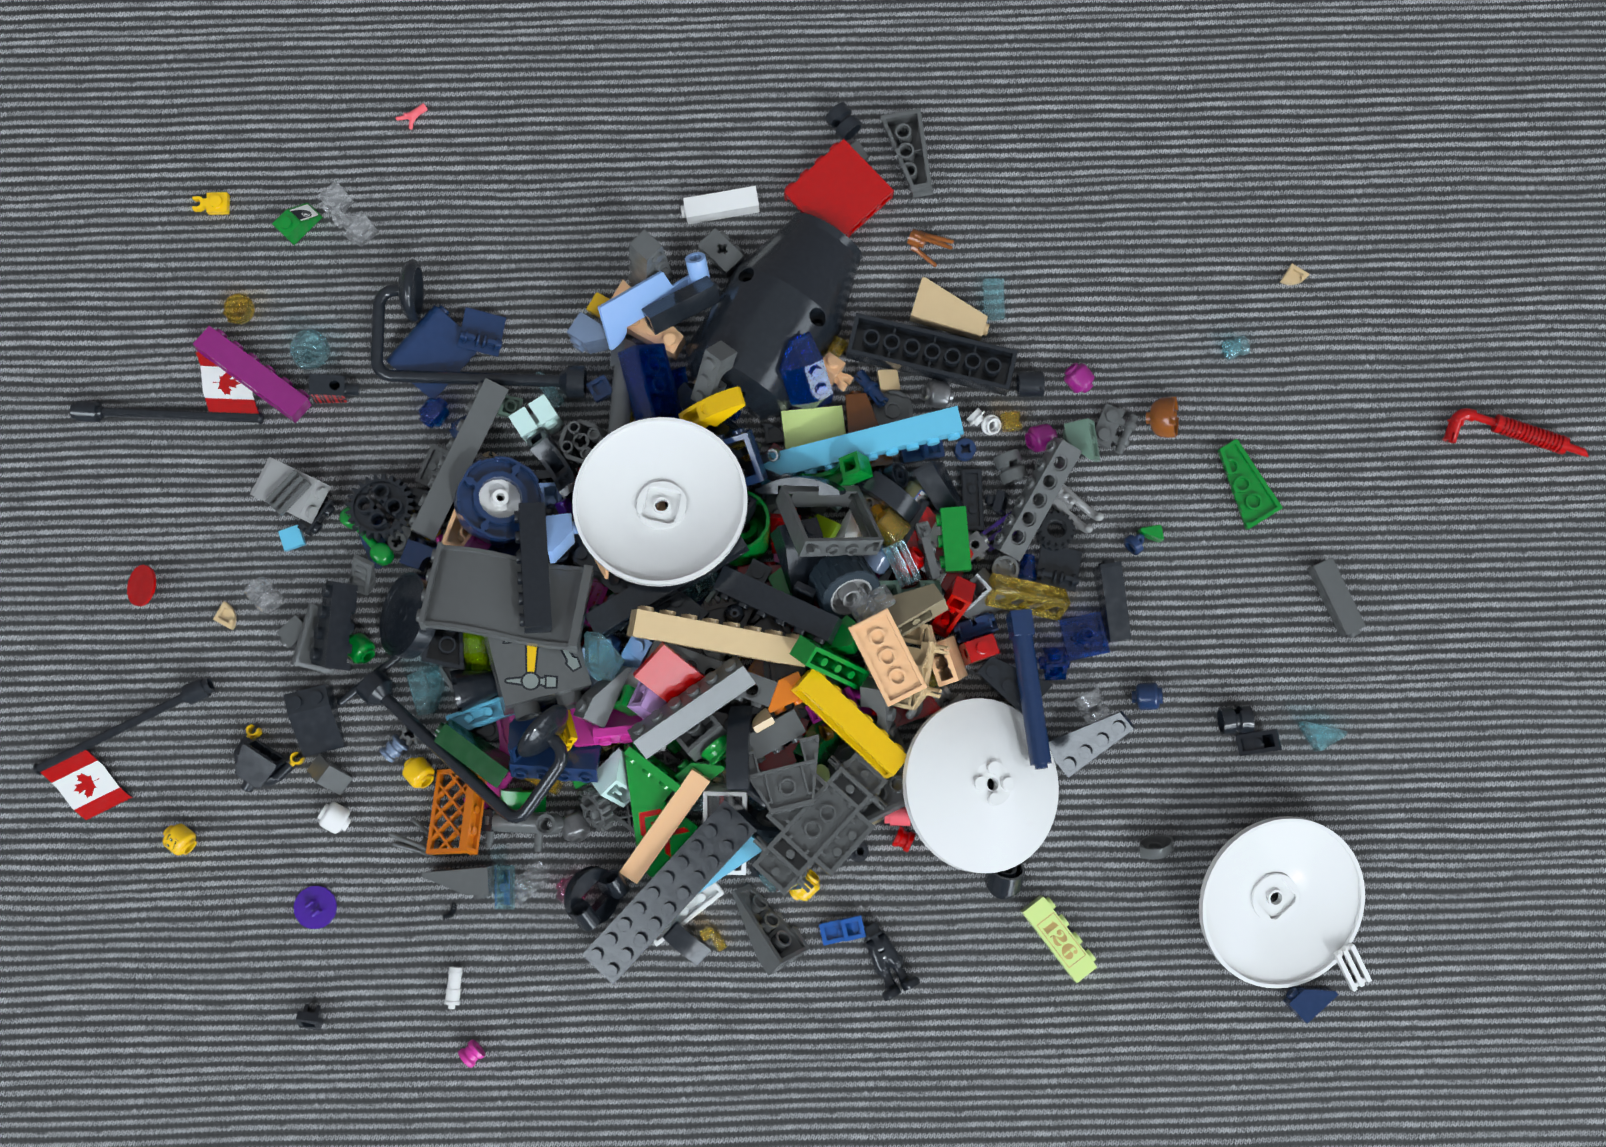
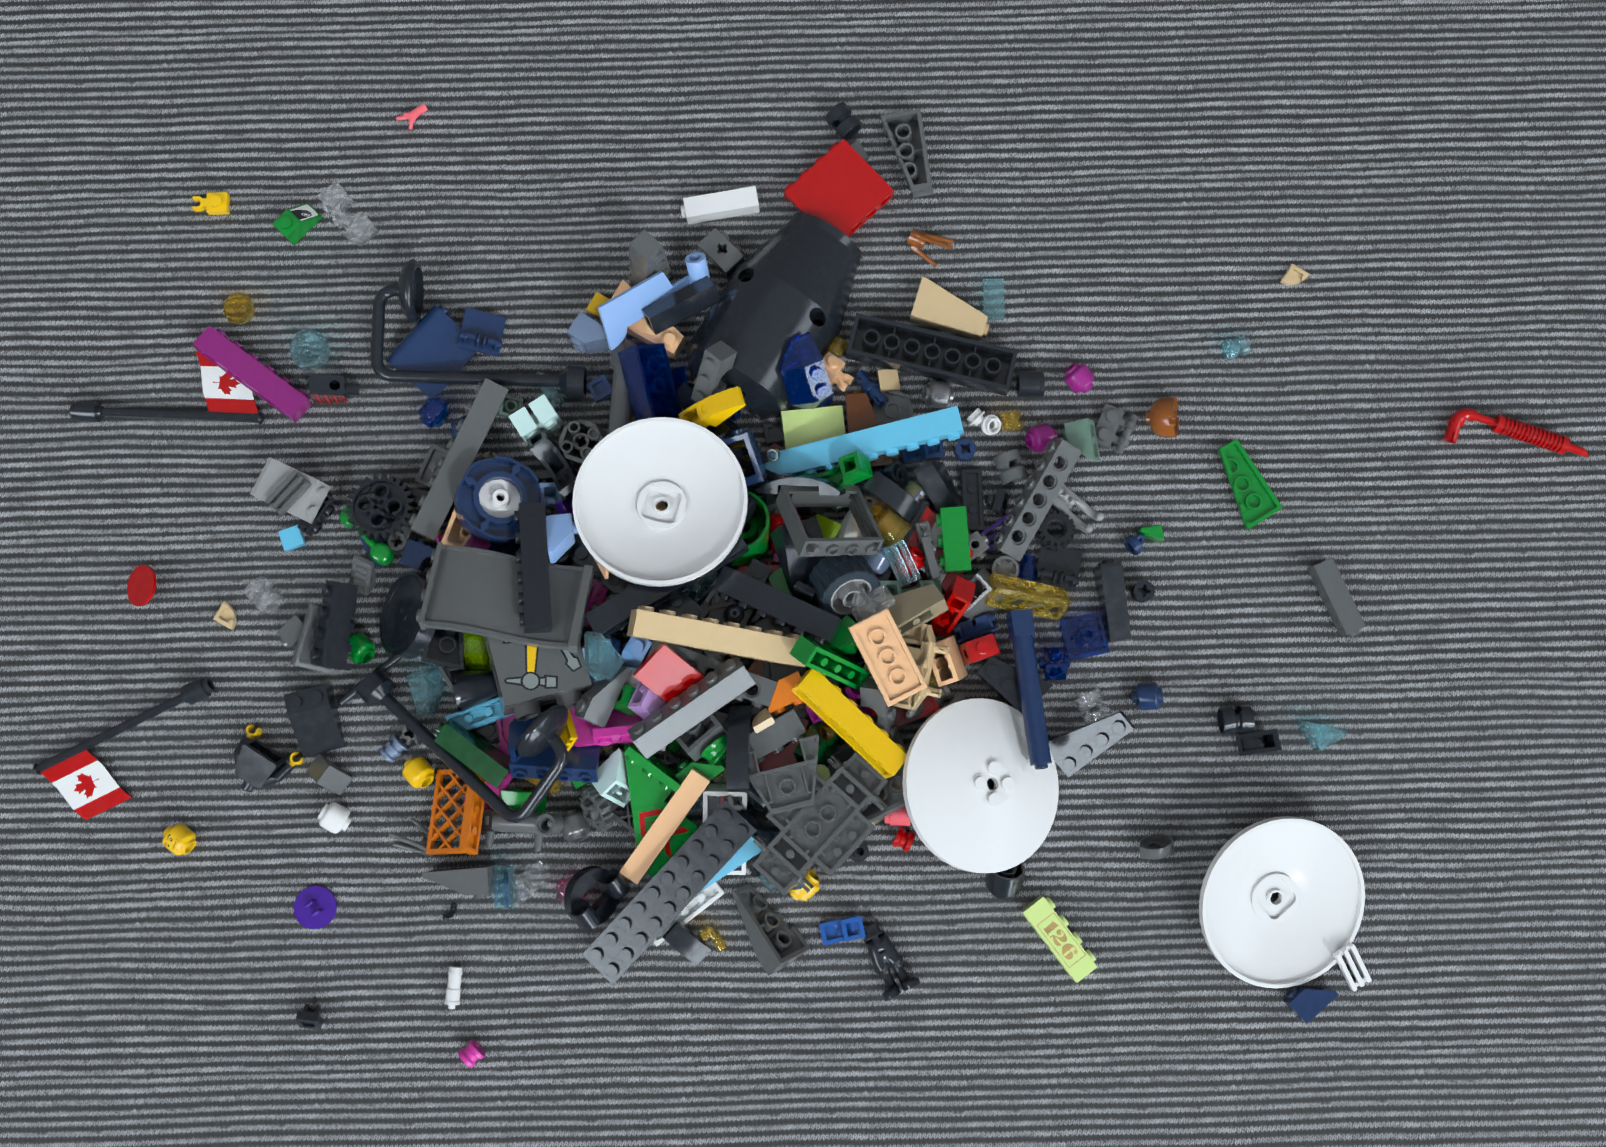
none -> black wheel [1131,580,1155,603]

